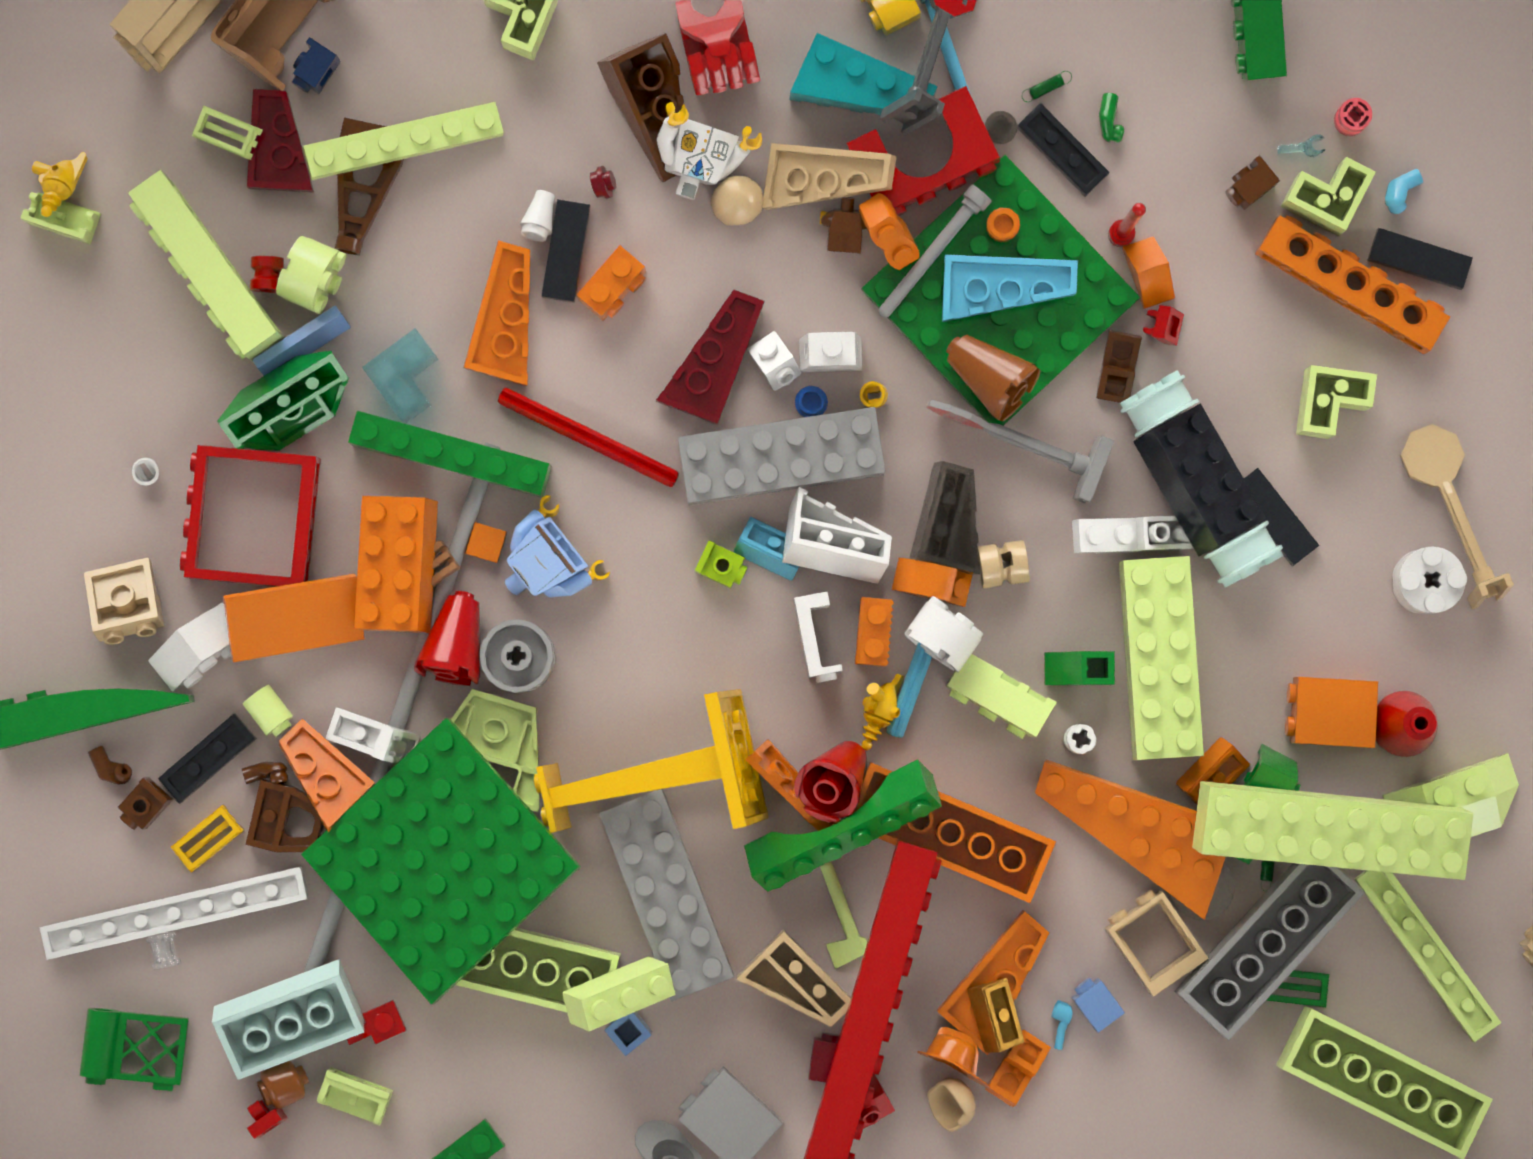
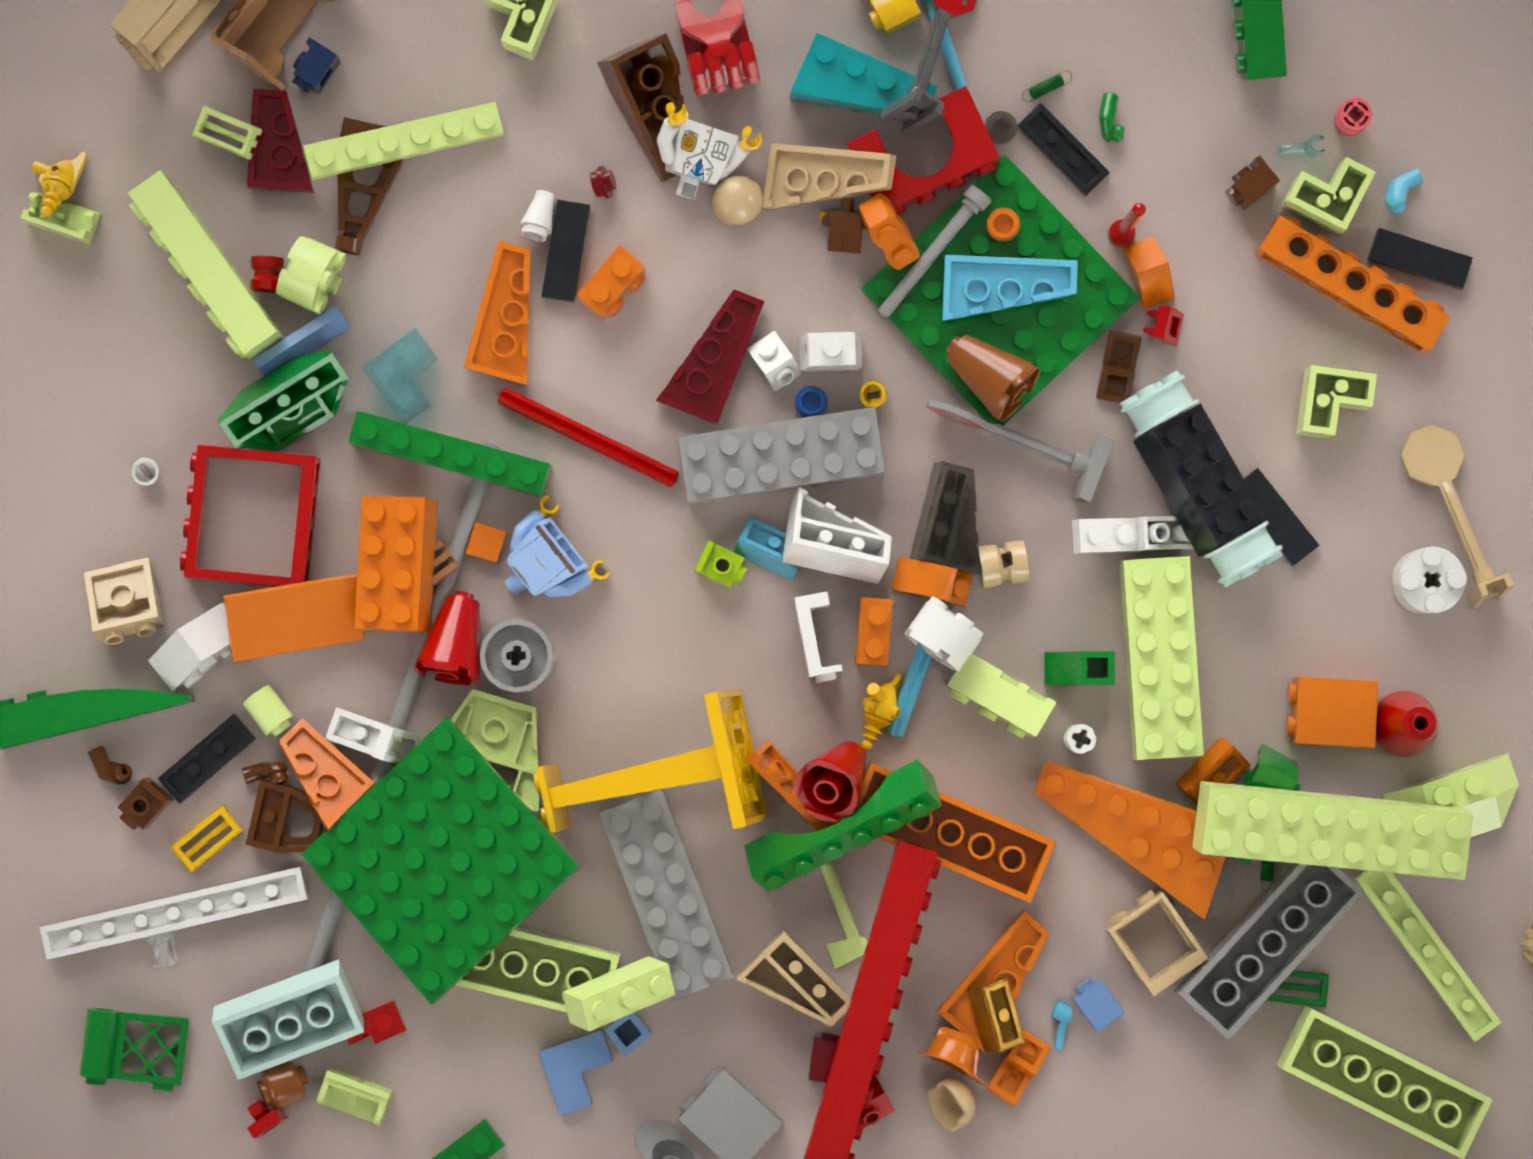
none -> medium blue tile [539,1029,613,1115]

